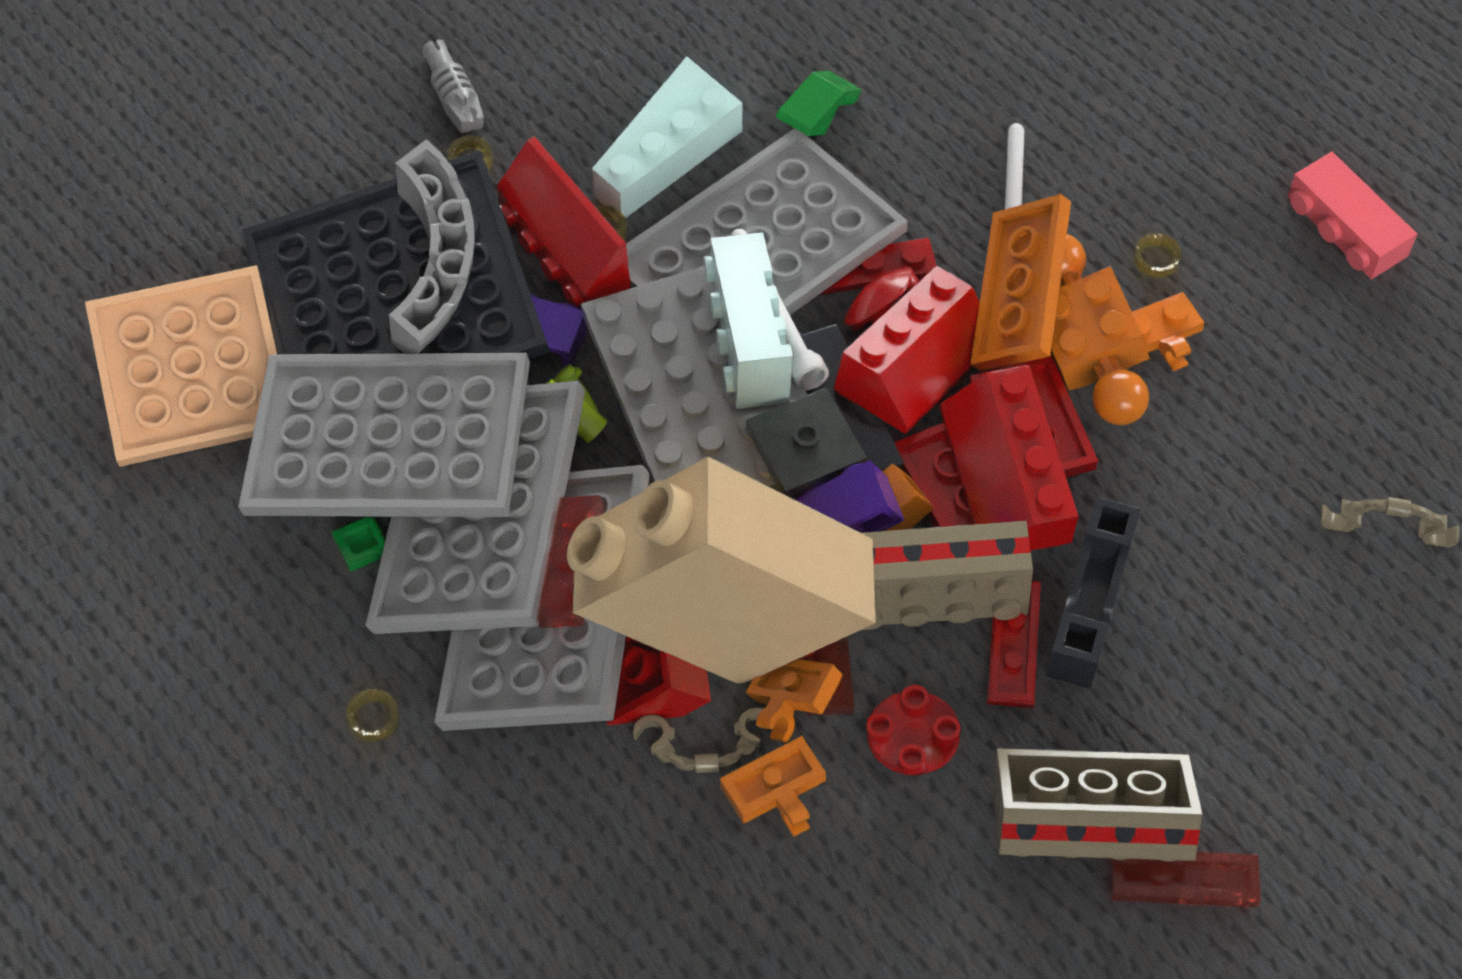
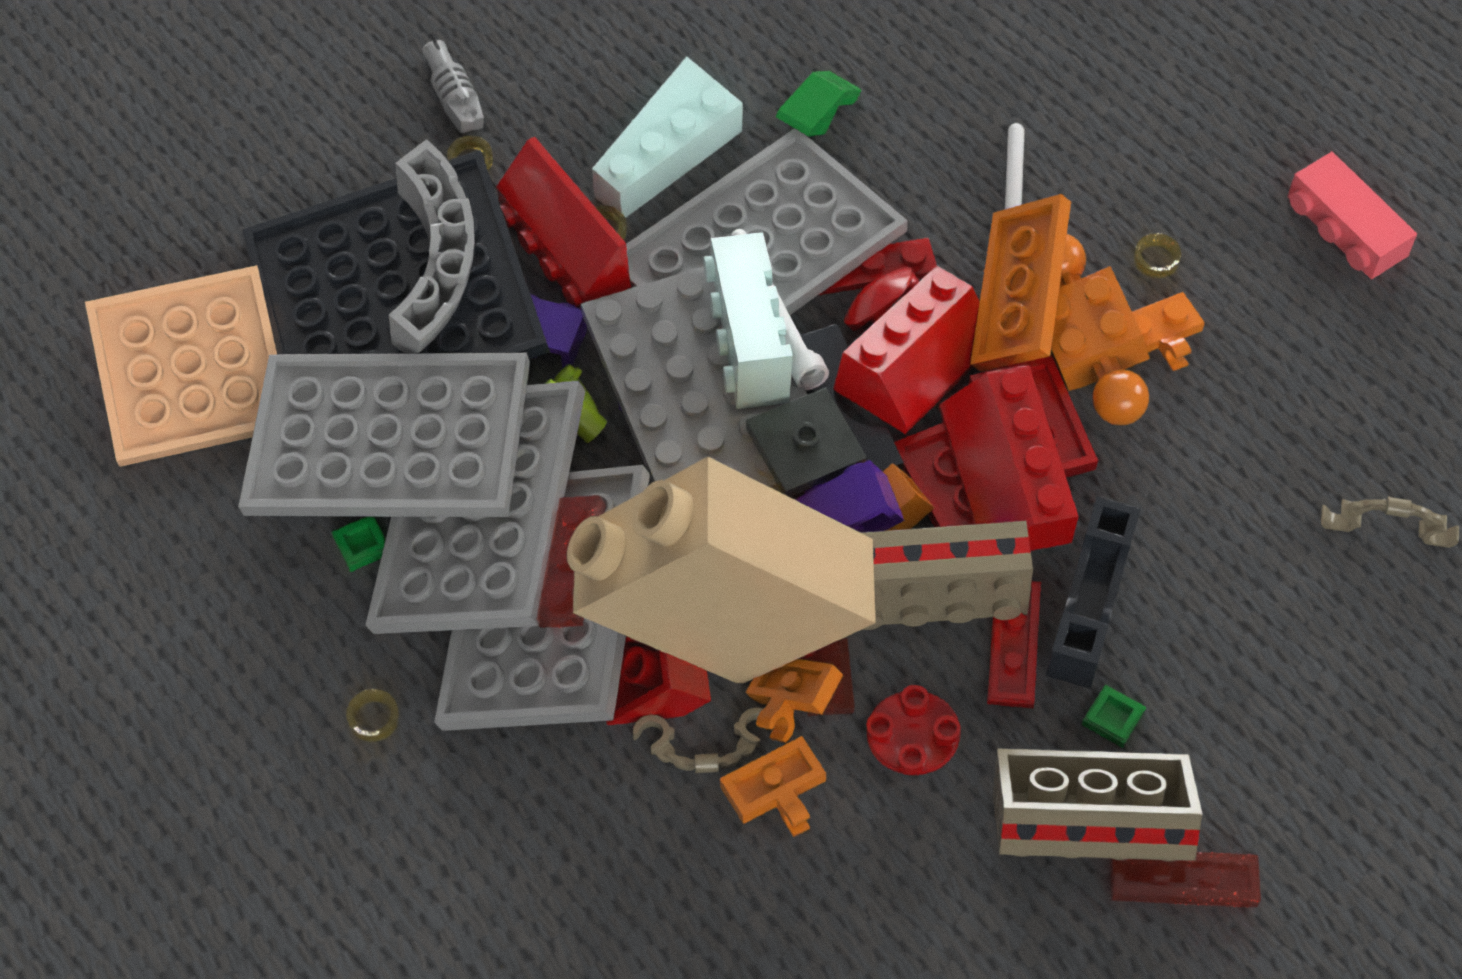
none -> green tile [1082,684,1146,748]

